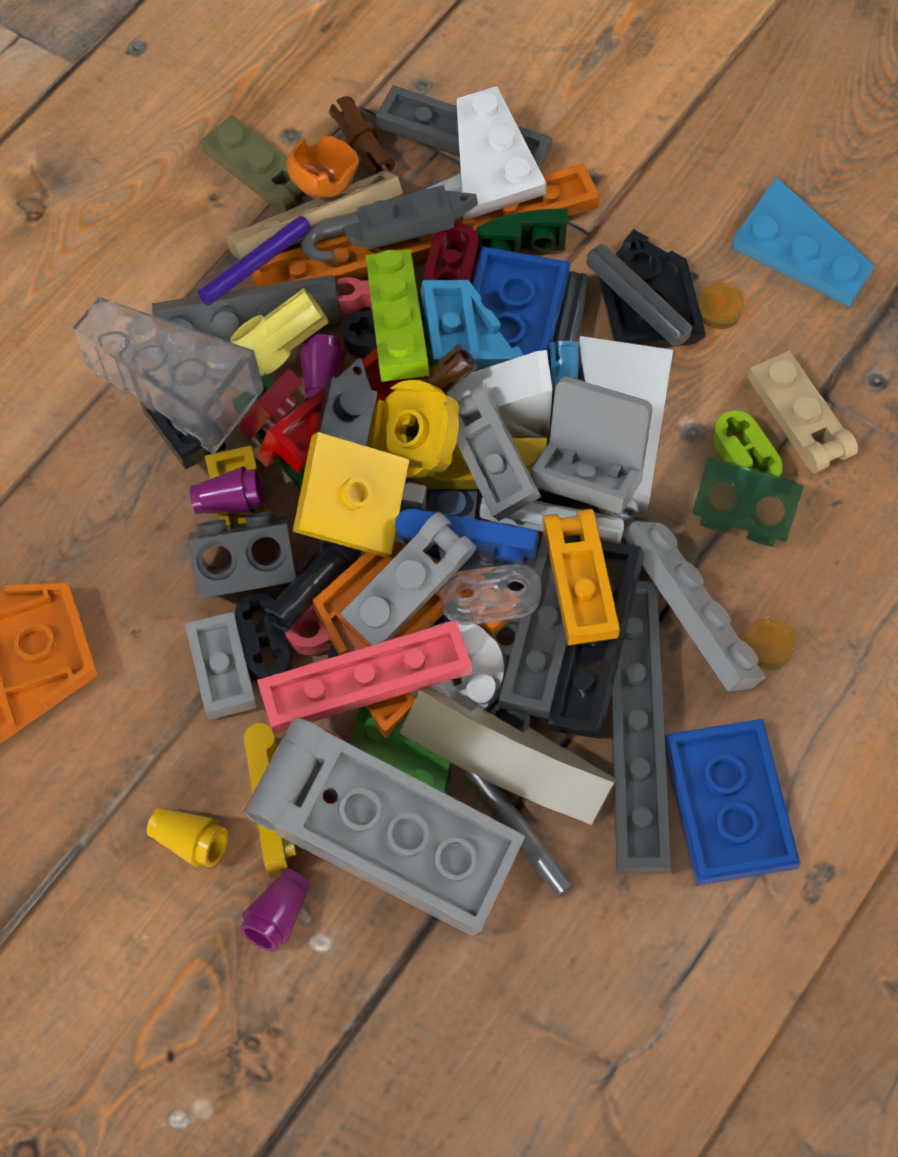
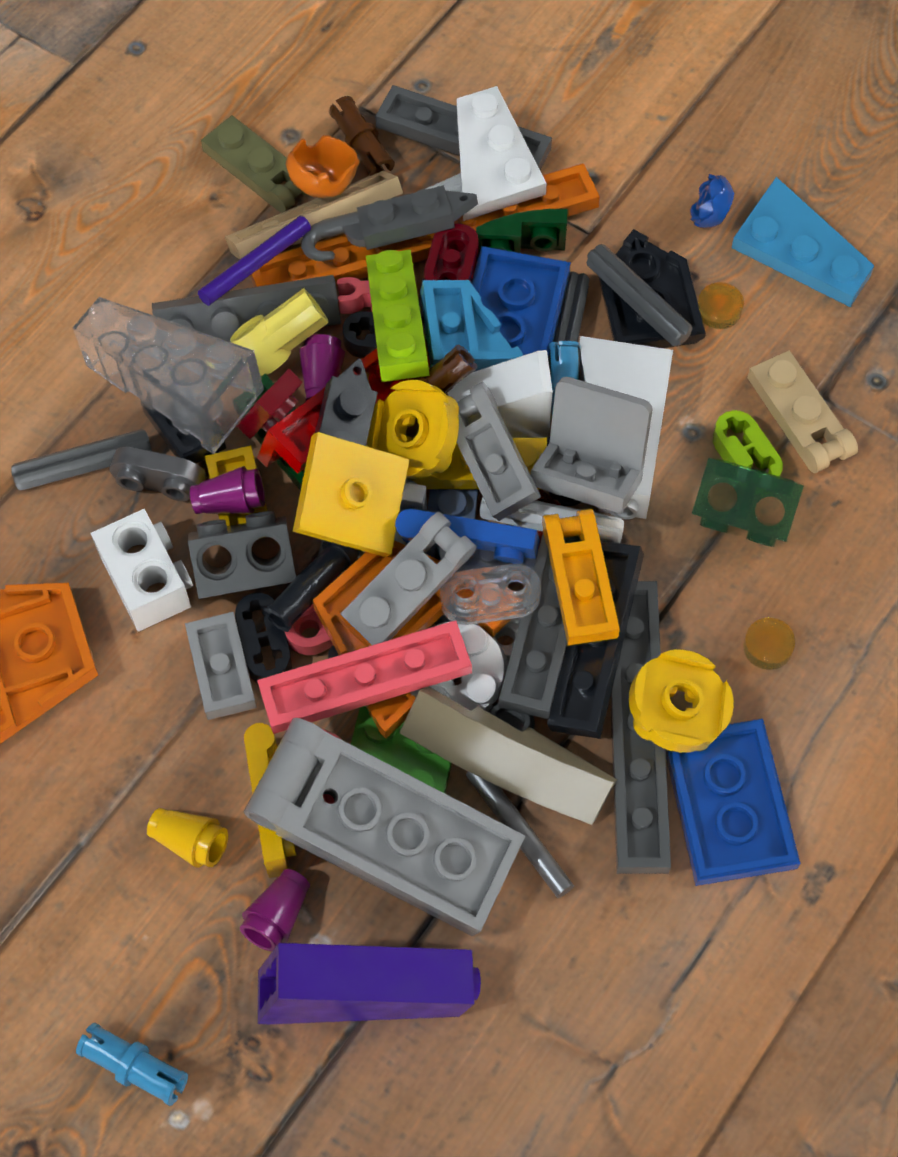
light grey plate [622,521,766,691] -> none
none -> dark grey axle [11,429,152,490]
none -> dark azure pin [76,1023,188,1106]
none -> white brick [91,509,193,632]
none -> flat silver plate [109,447,207,501]
none -> dark purple slope [257,943,481,1025]
none -> yellow plate [629,649,734,753]
none -> blue plate [690,174,734,228]

